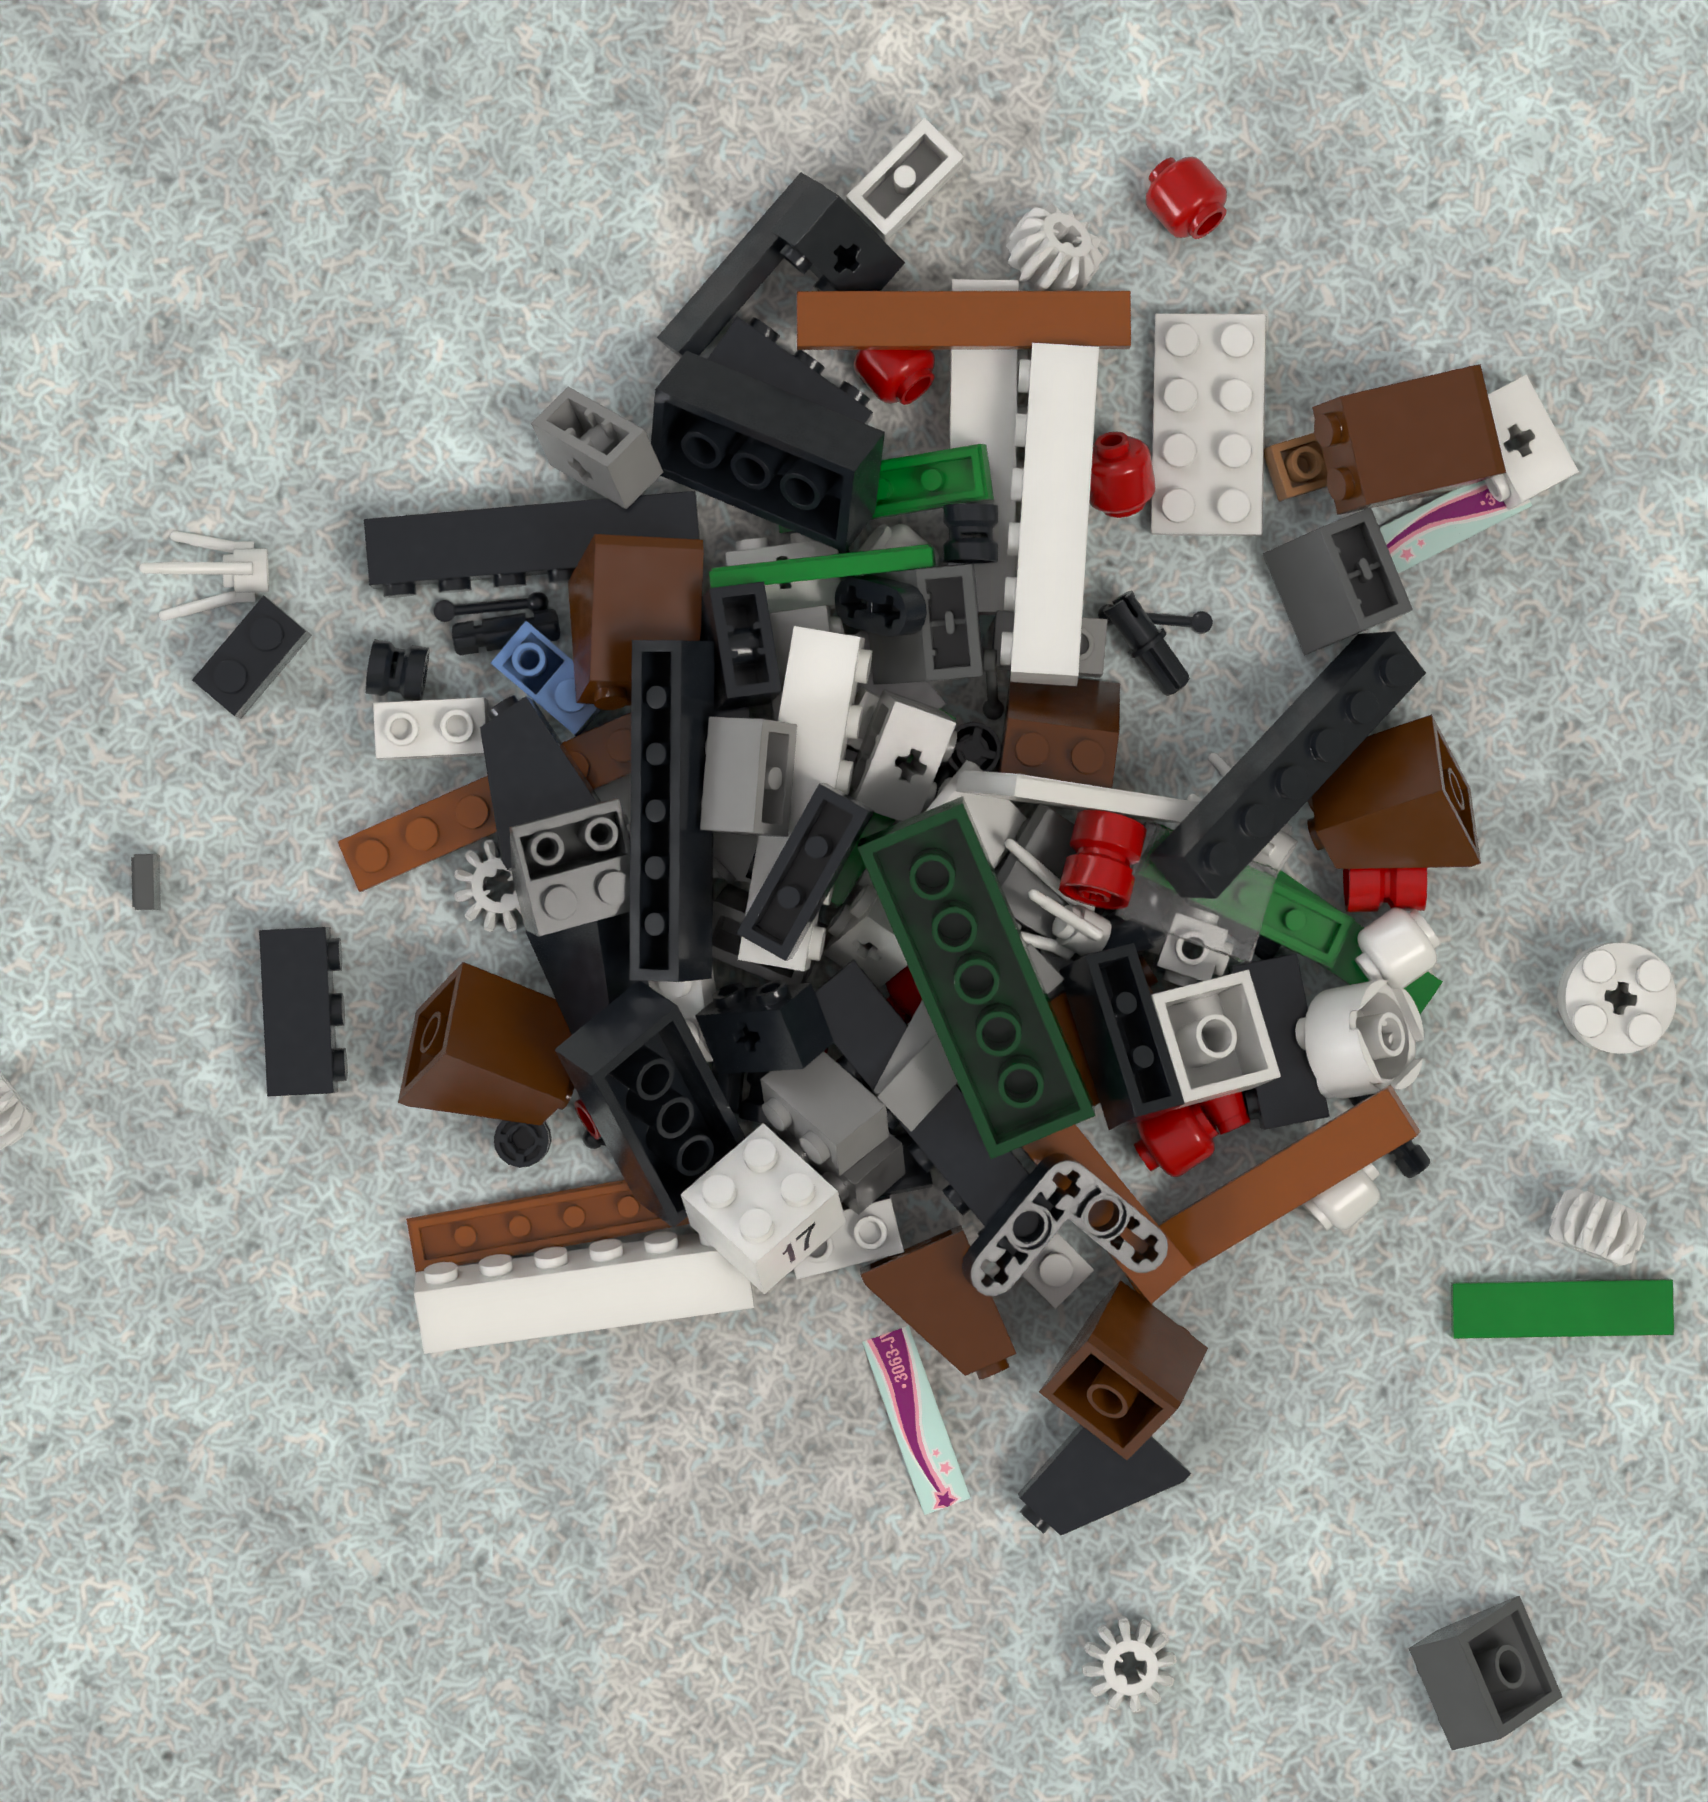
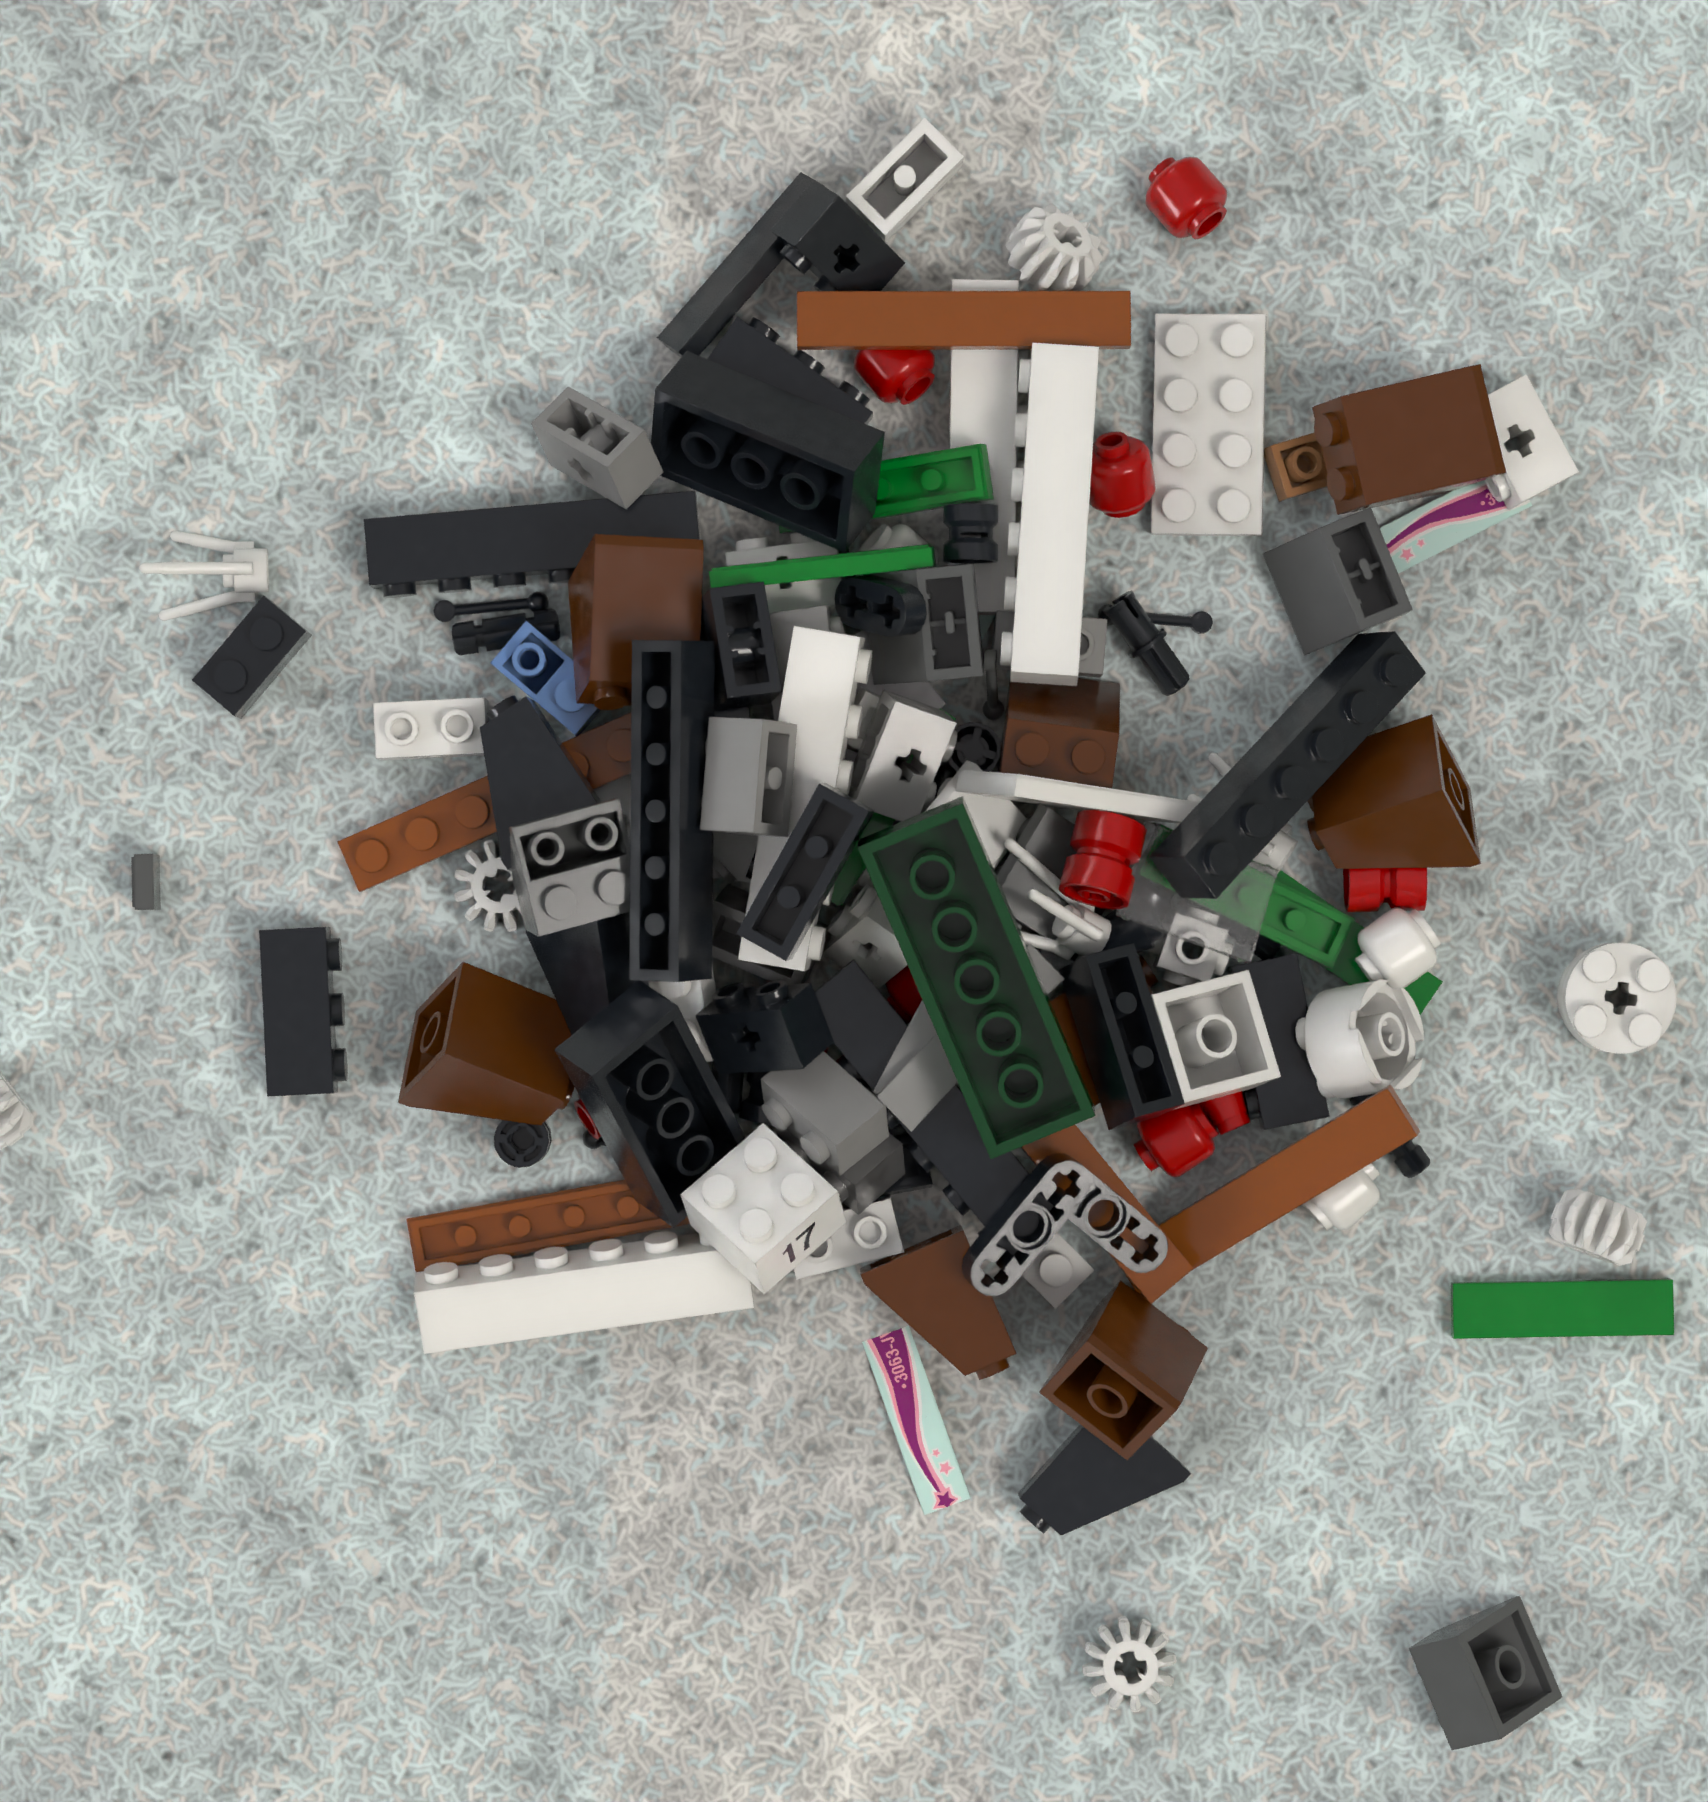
black wheel [366,639,430,701] -> none

